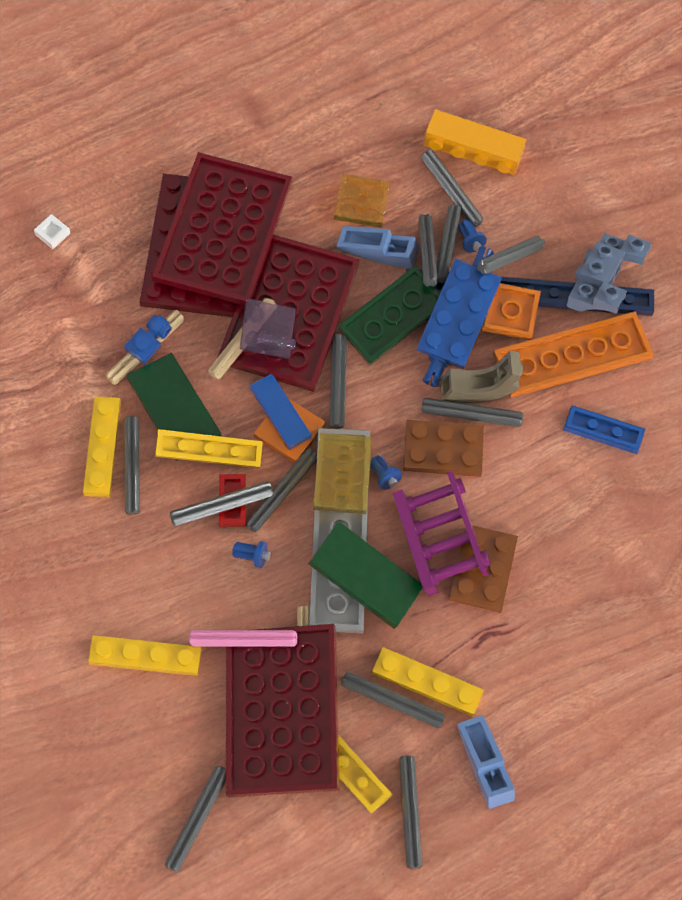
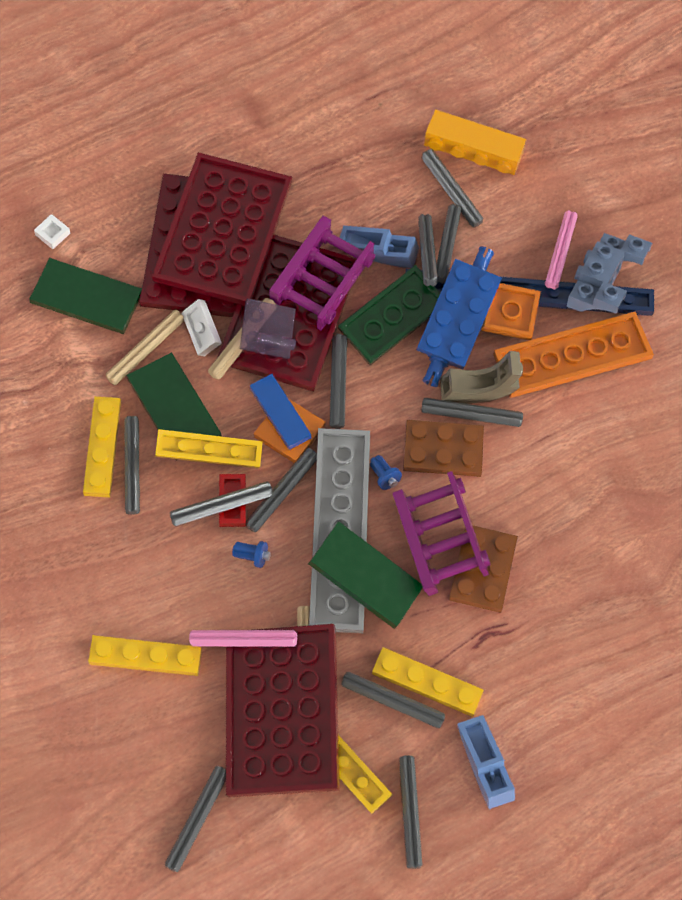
blue plate [124,315,172,364] -> none
clear yellow plate [313,433,372,514] -> none
clear yellow plate [334,173,391,228] -> none
blue piece [458,220,487,253] -> none
dark grey axle [477,236,545,274] -> none
blue tile [563,405,645,454] -> none
none -> dark green tile [29,258,142,335]
none -> white plate [182,299,222,357]
none -> magenta fence [270,215,375,330]
none -> bright pink axle [545,210,578,289]

